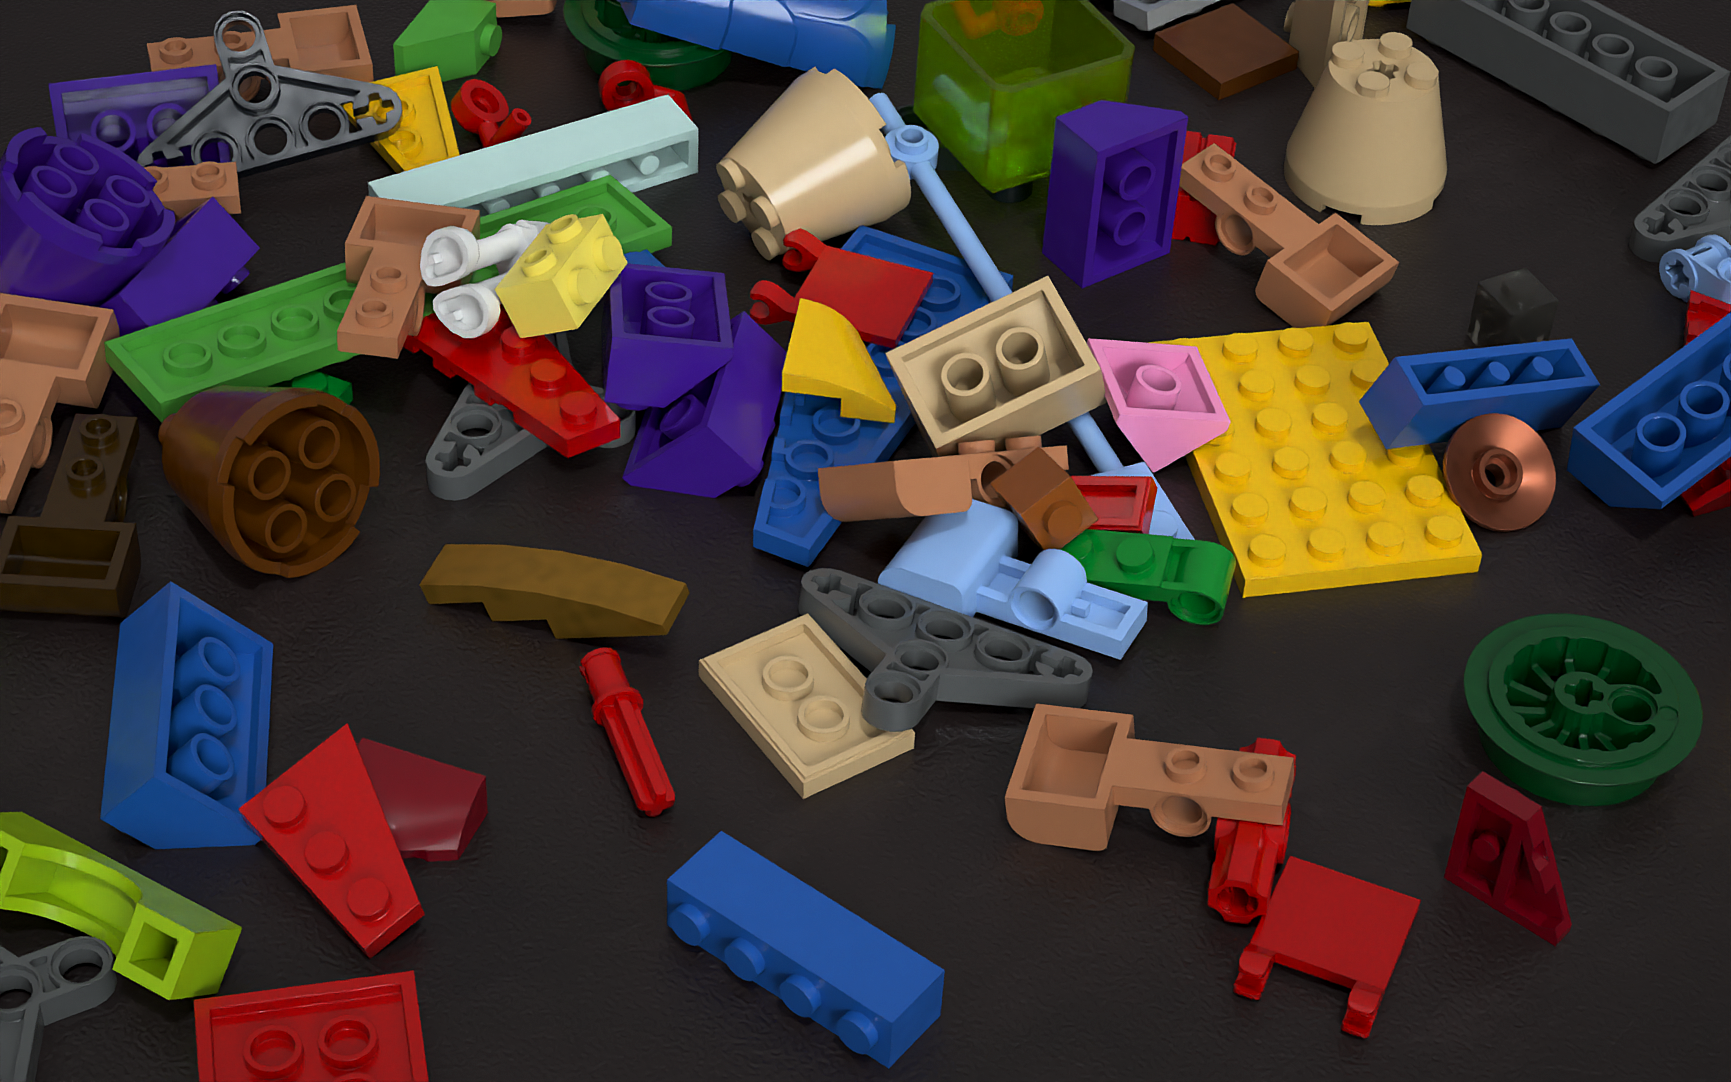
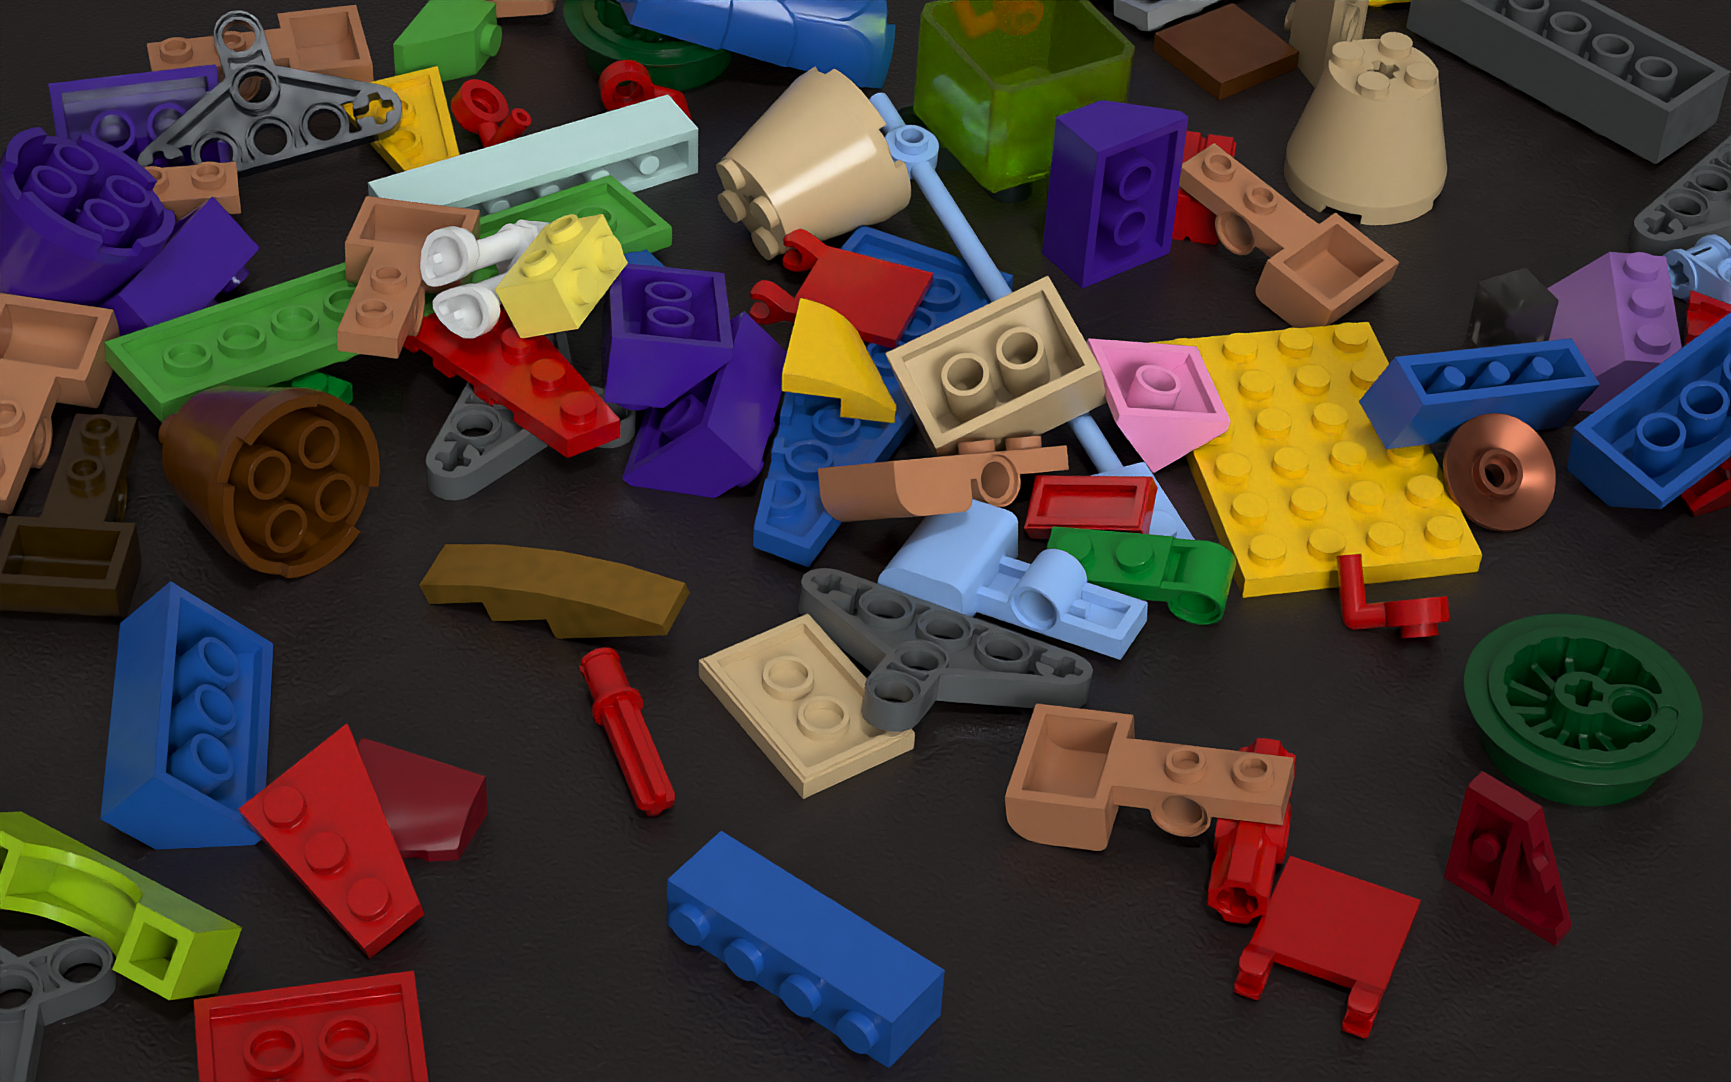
dark orange brick [990,447,1099,551] -> none
none -> red plate [1336,554,1450,639]
none -> medium lavender slope [1540,252,1682,412]

